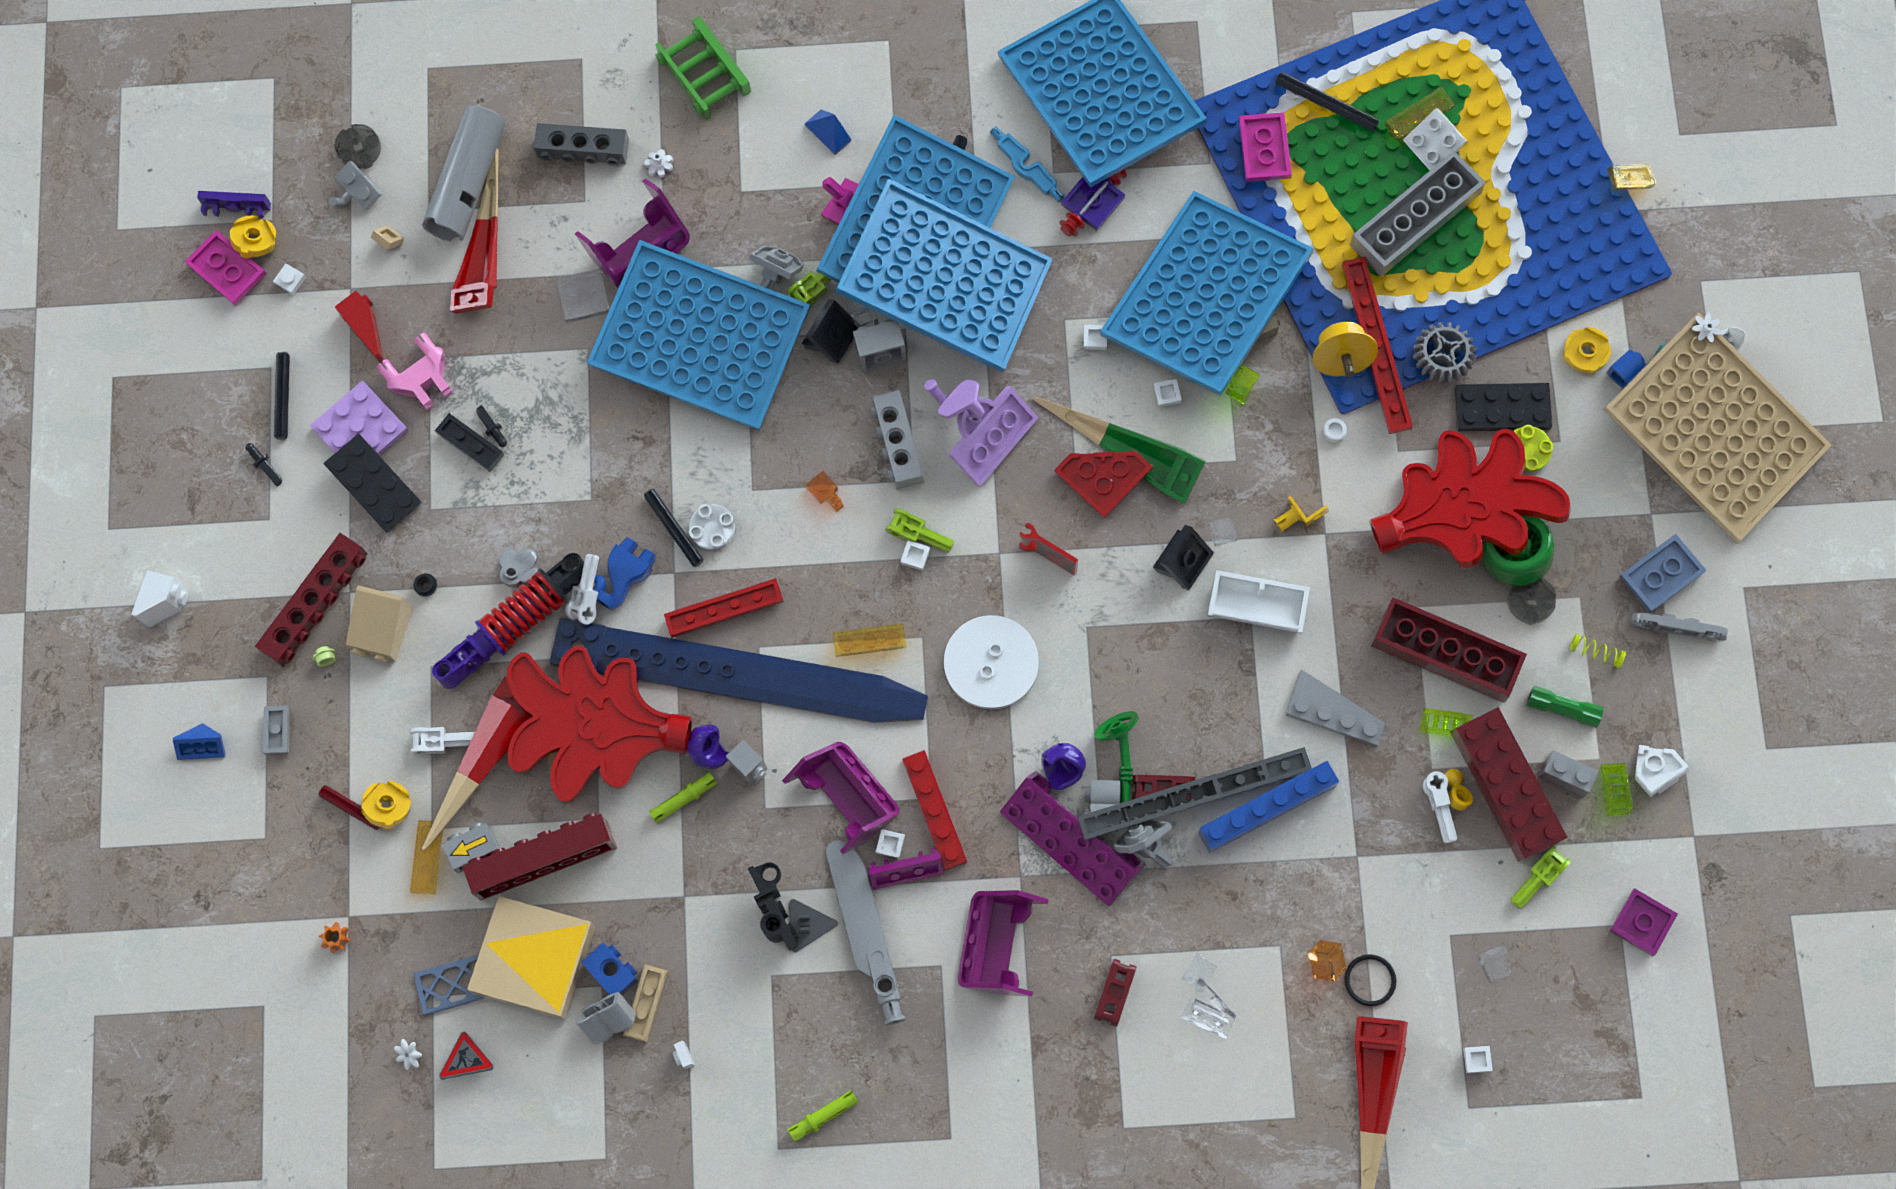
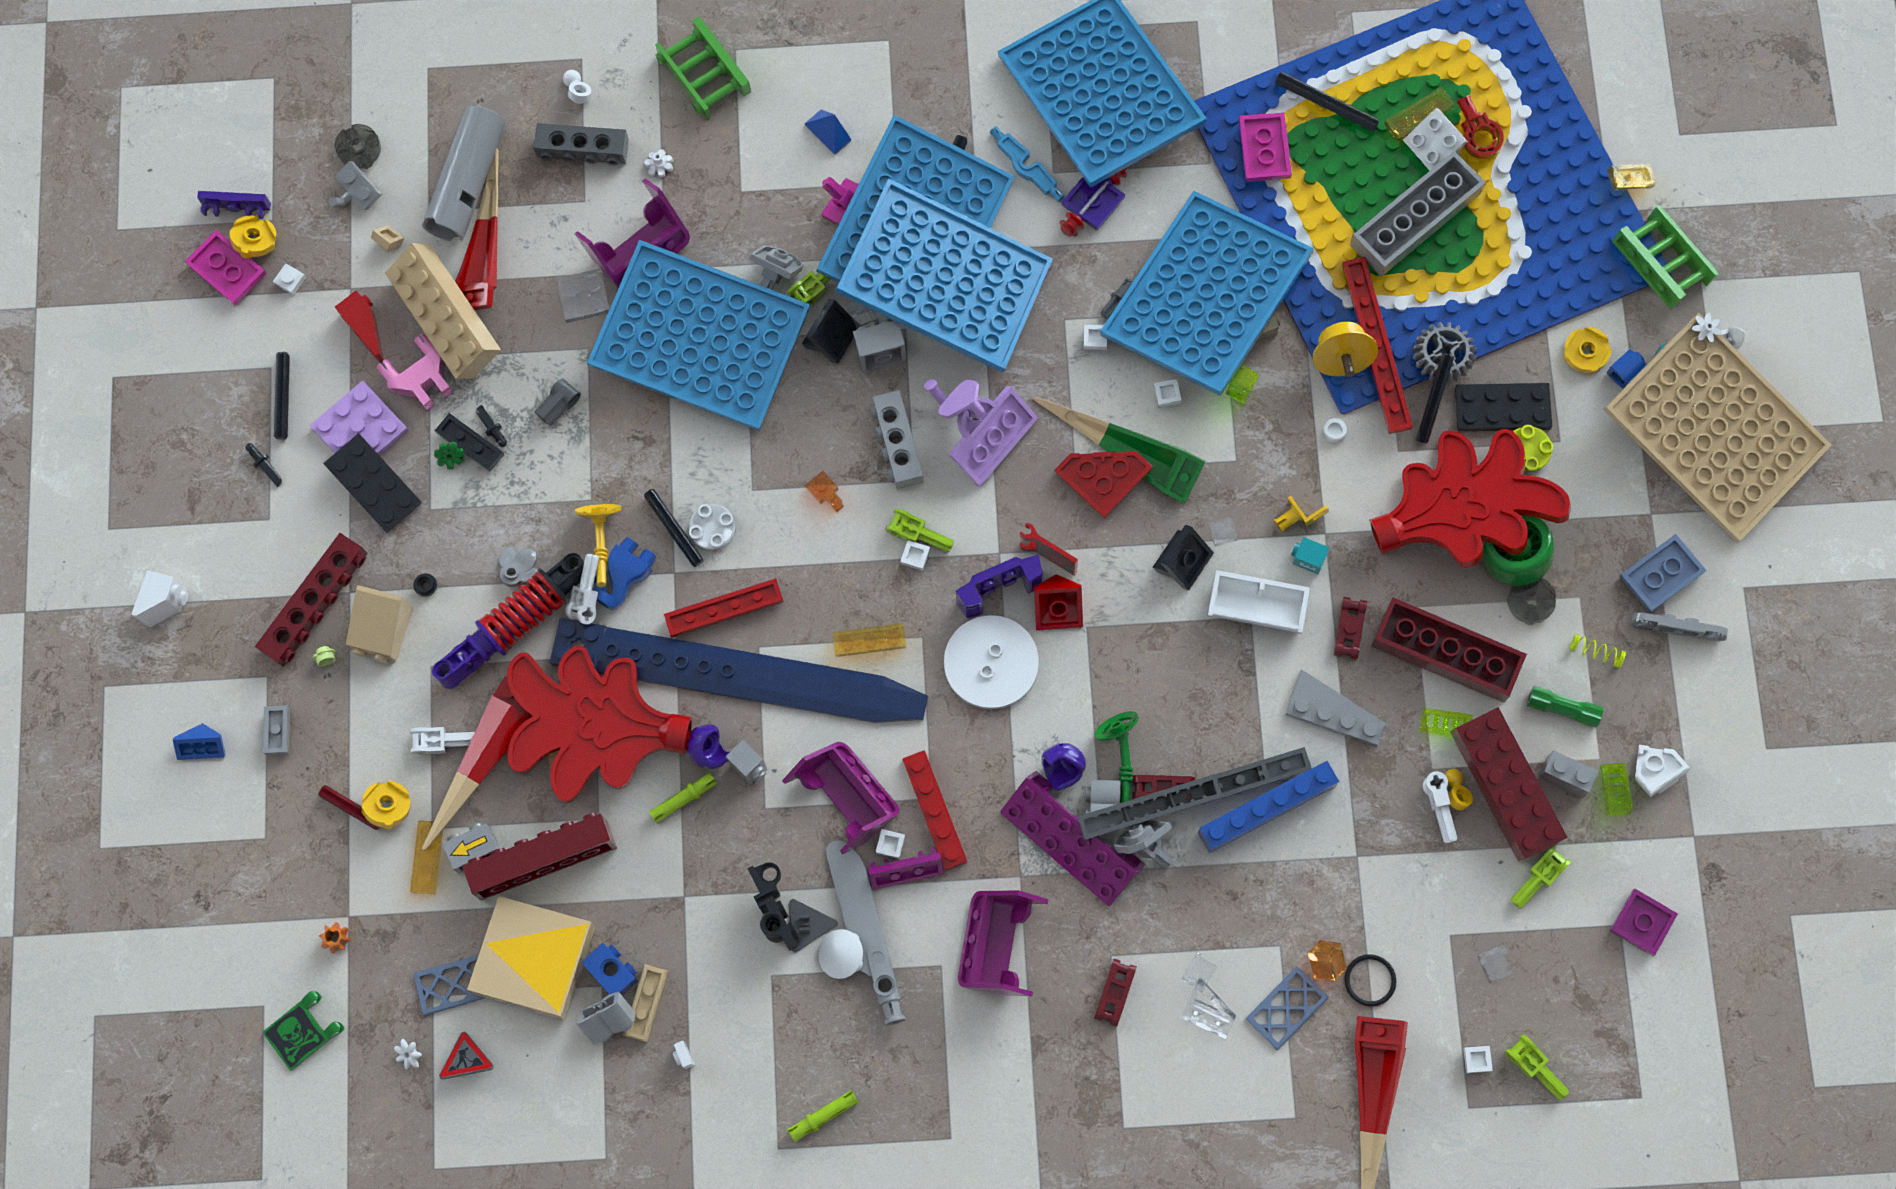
none -> flag [262,991,344,1071]
none -> tan brick [385,243,501,379]
none -> green plant [434,442,464,469]
none -> dark grey piece [534,378,581,426]
none -> white plate [563,70,591,104]
none -> yellow dish [575,504,622,587]
none -> white dish [818,929,863,979]
none -> dark purple plate [955,555,1043,618]
none -> red slope [1034,574,1083,630]
none -> dark grey axle [1101,278,1133,320]
none -> sand blue window [1246,966,1329,1050]
none -> teal brick [1291,537,1330,575]
none -> dark red plate [1333,597,1367,660]
none -> black axle [1416,353,1454,444]
none -> red pin [1457,95,1504,159]
none -> lime connector [1504,1034,1569,1100]
none -> bright green fence [1612,205,1719,310]

